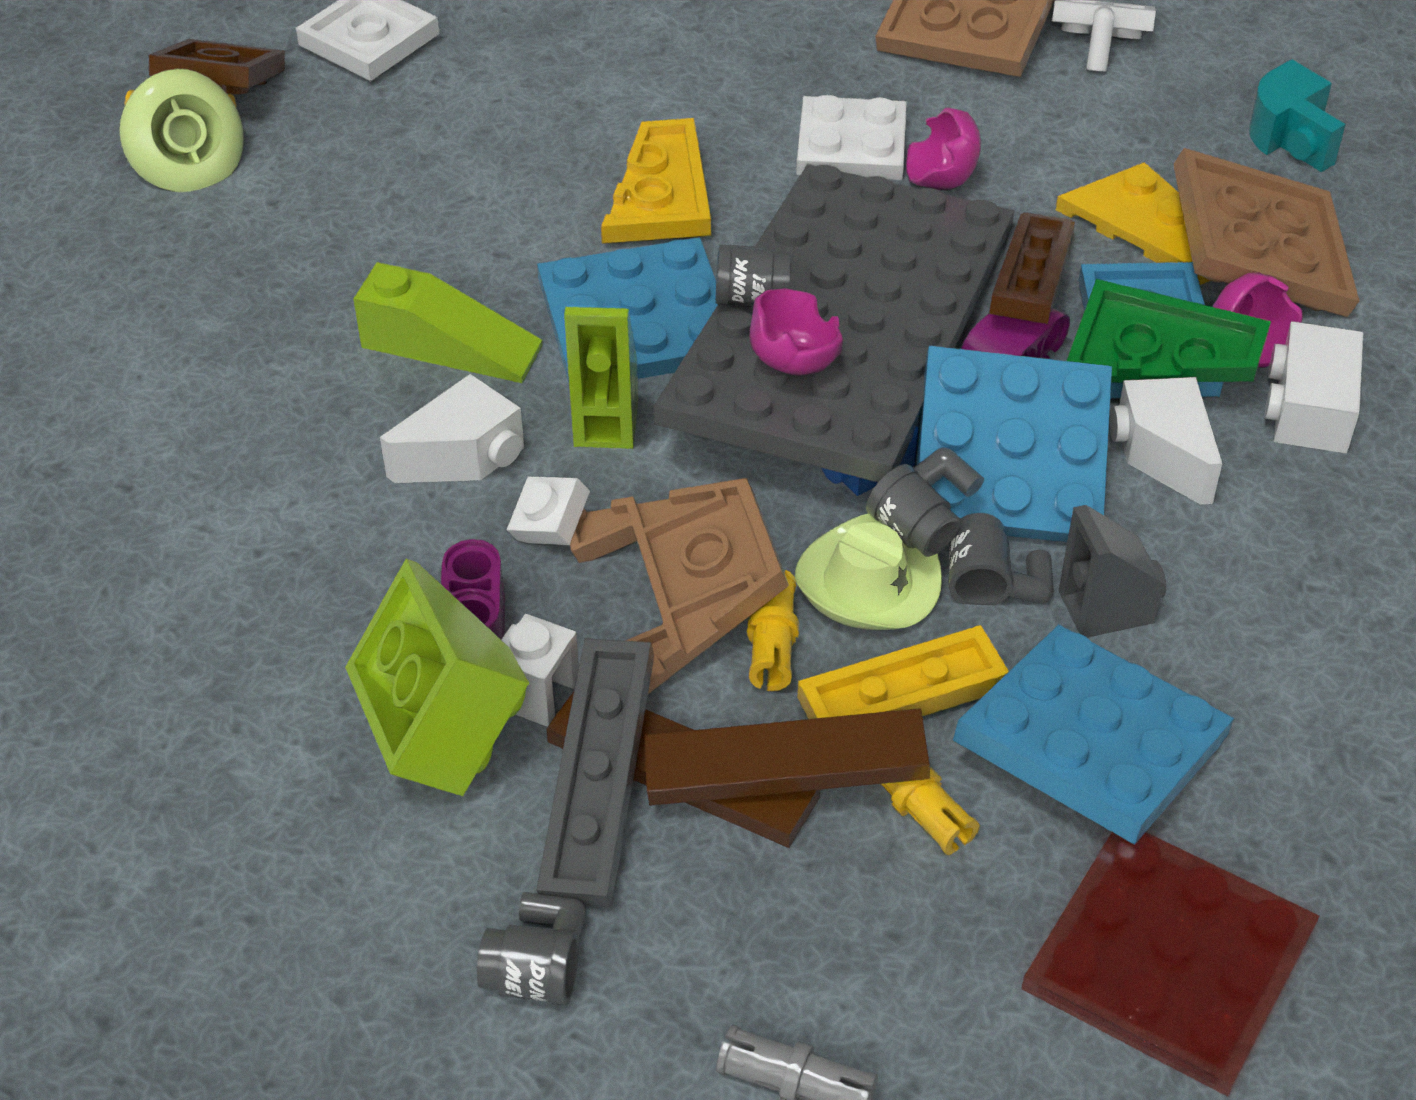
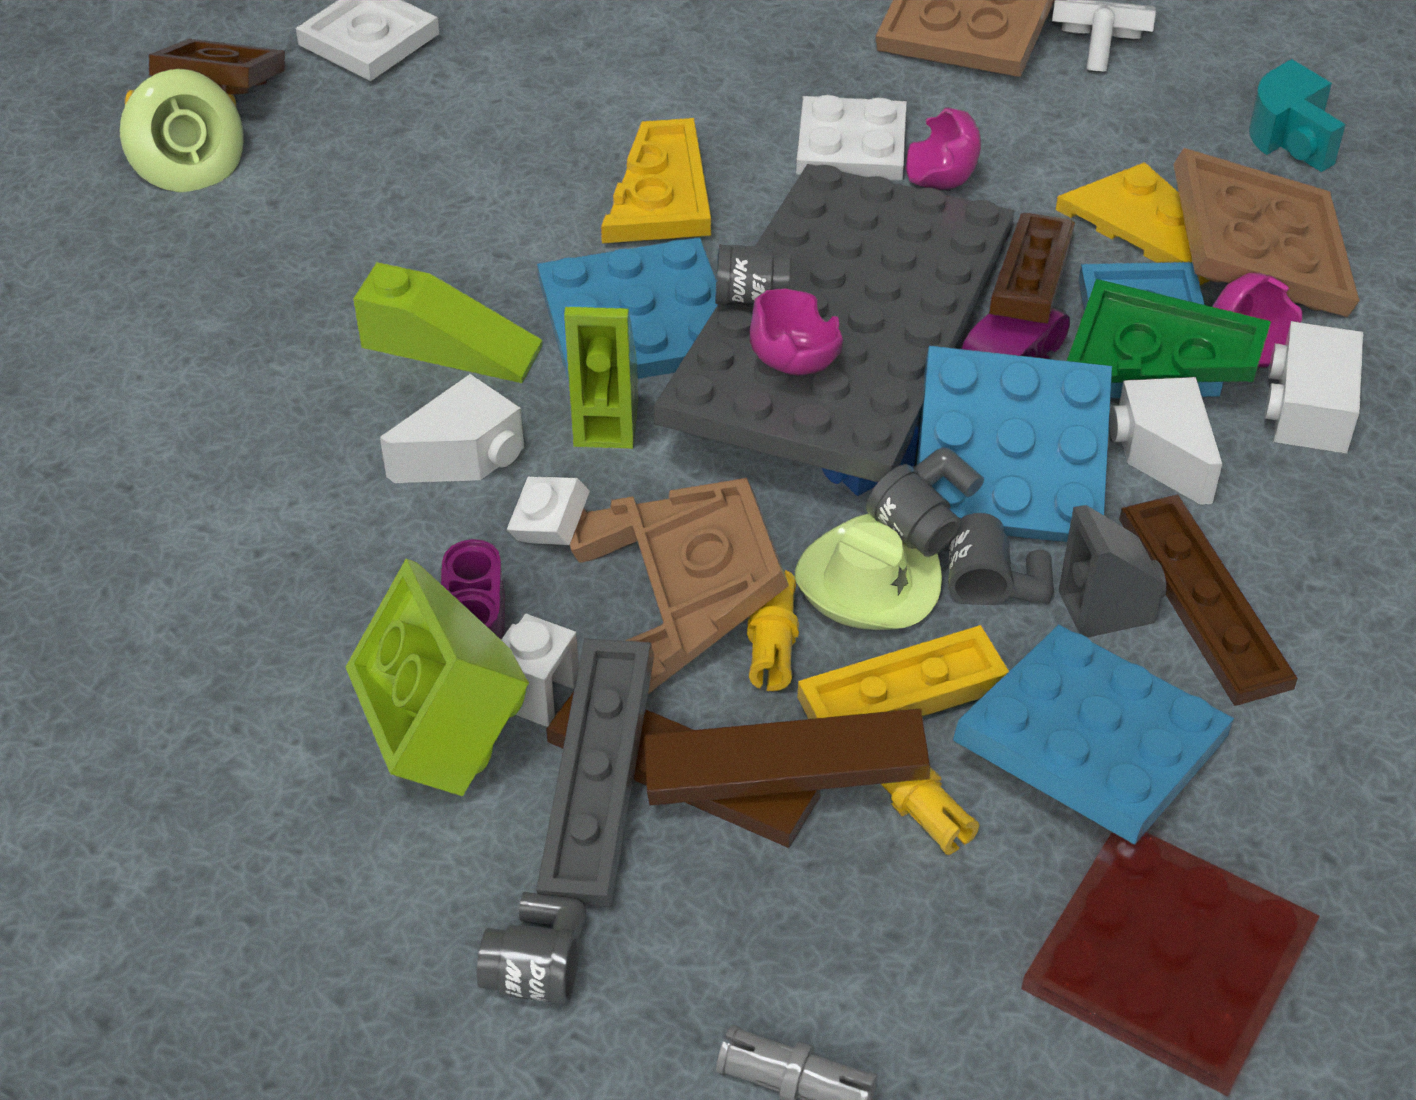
none -> reddish brown tile [1119,494,1298,706]

